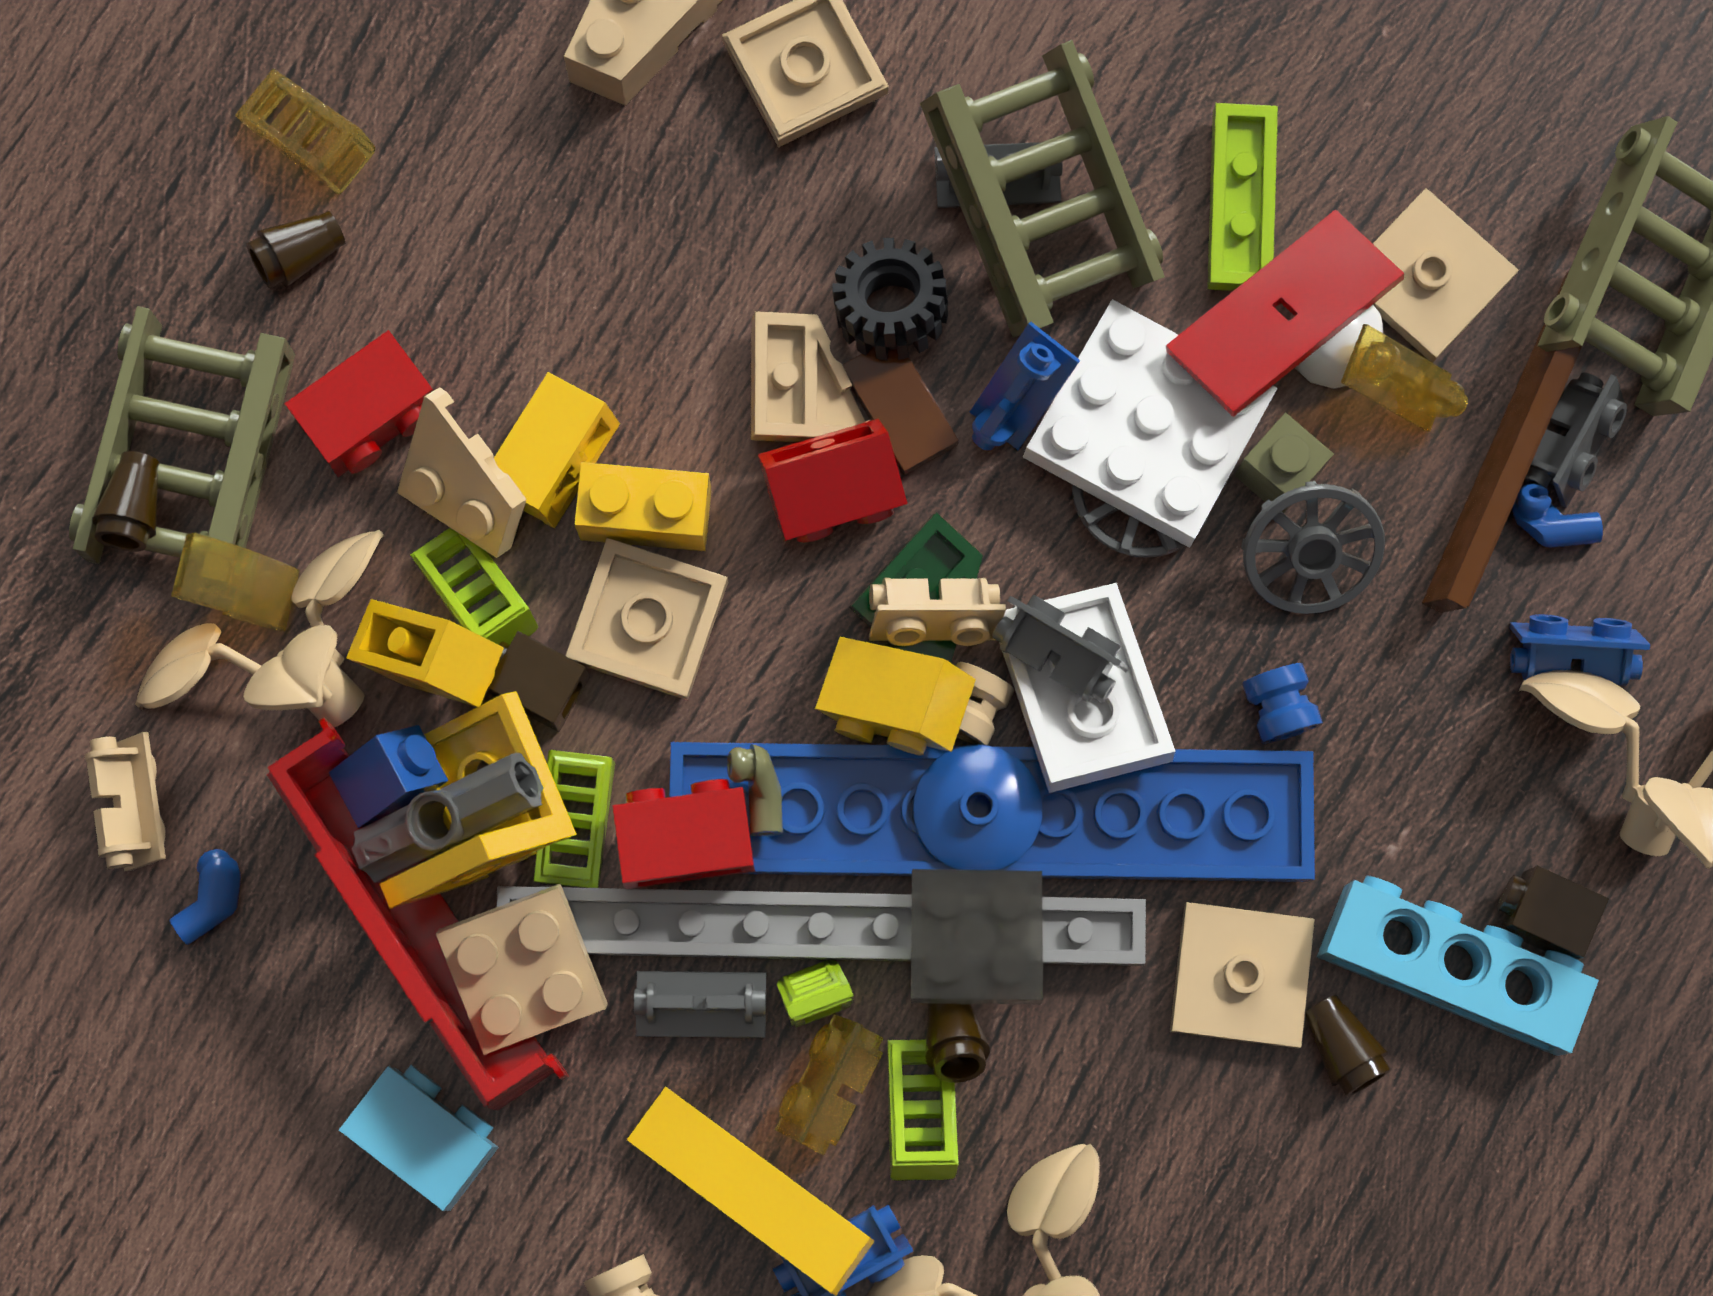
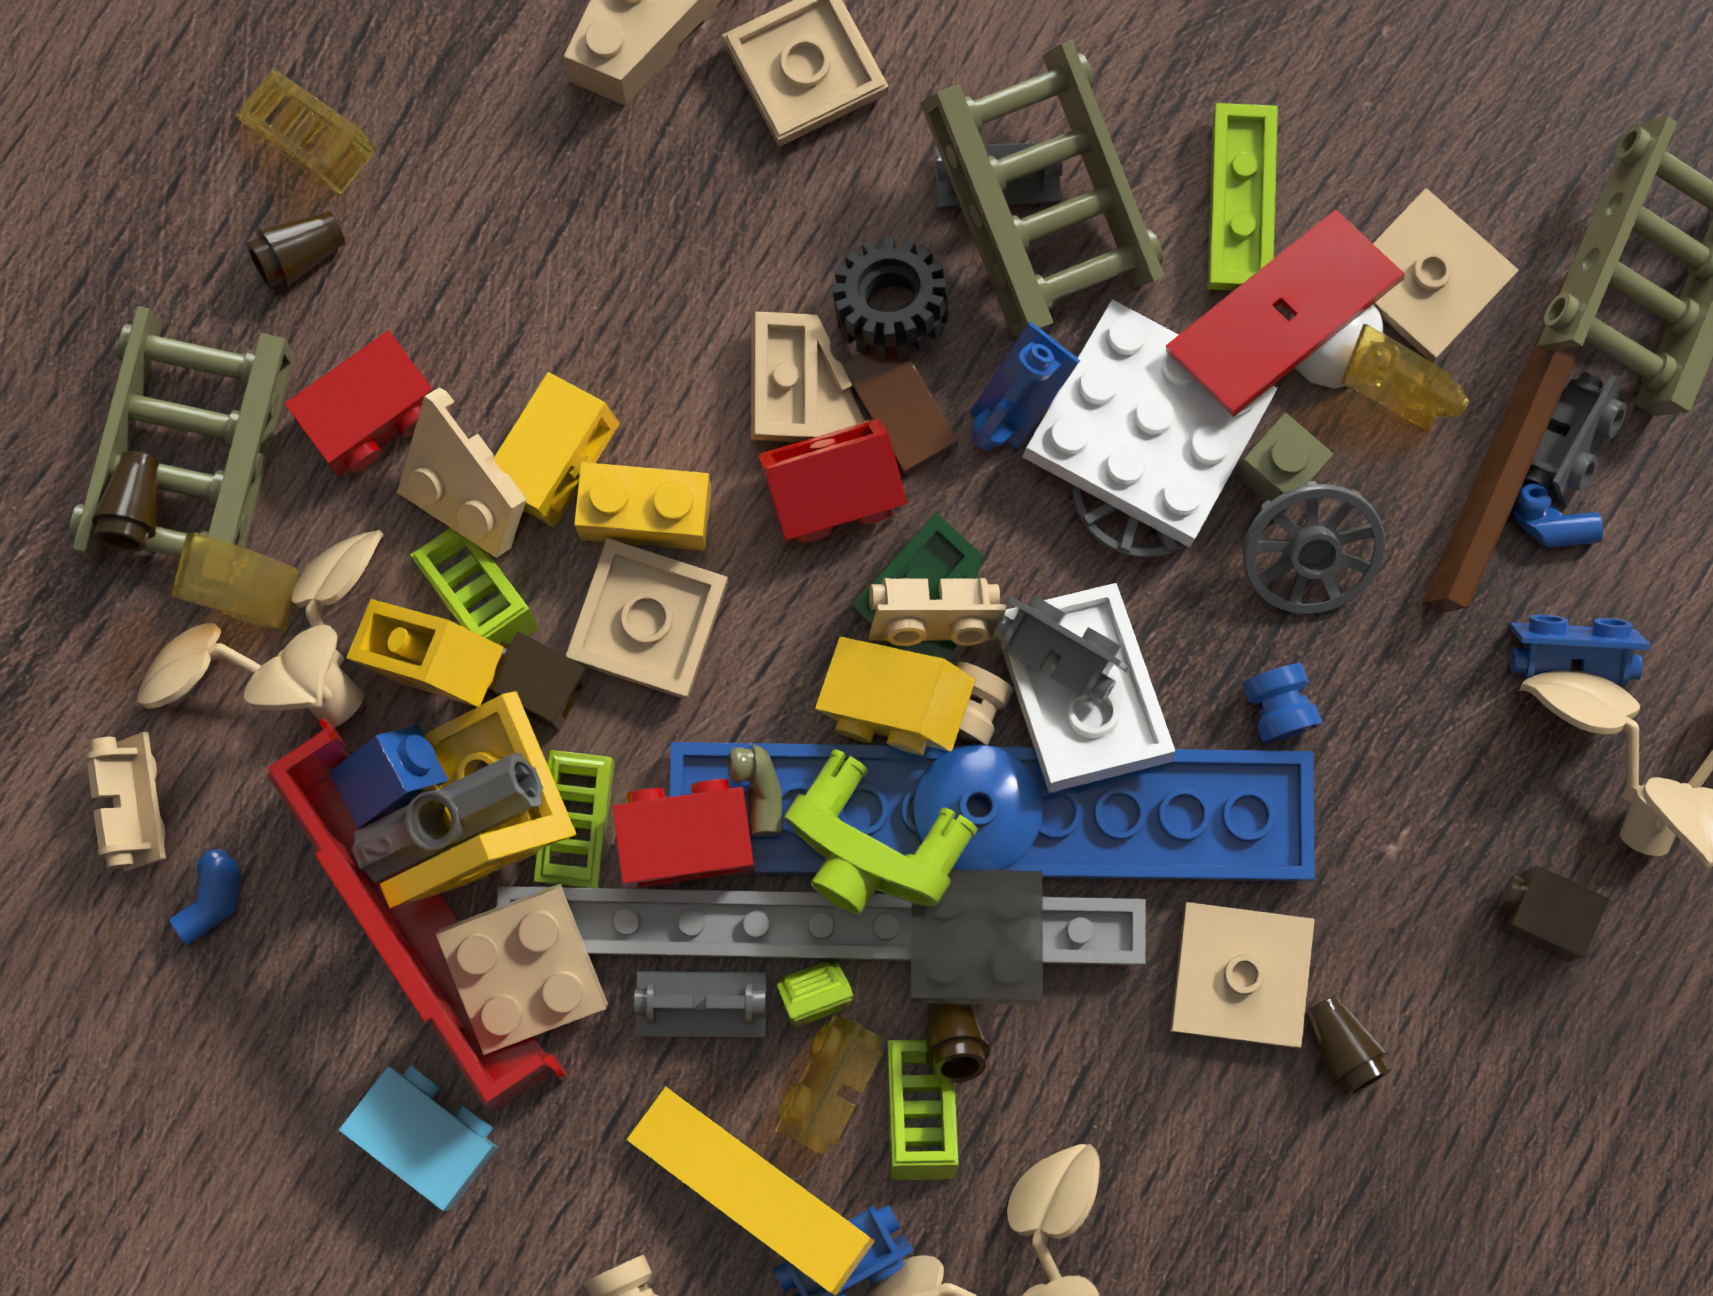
medium azure brick [1317,876,1599,1056] -> none
none -> lime connector [784,749,978,915]

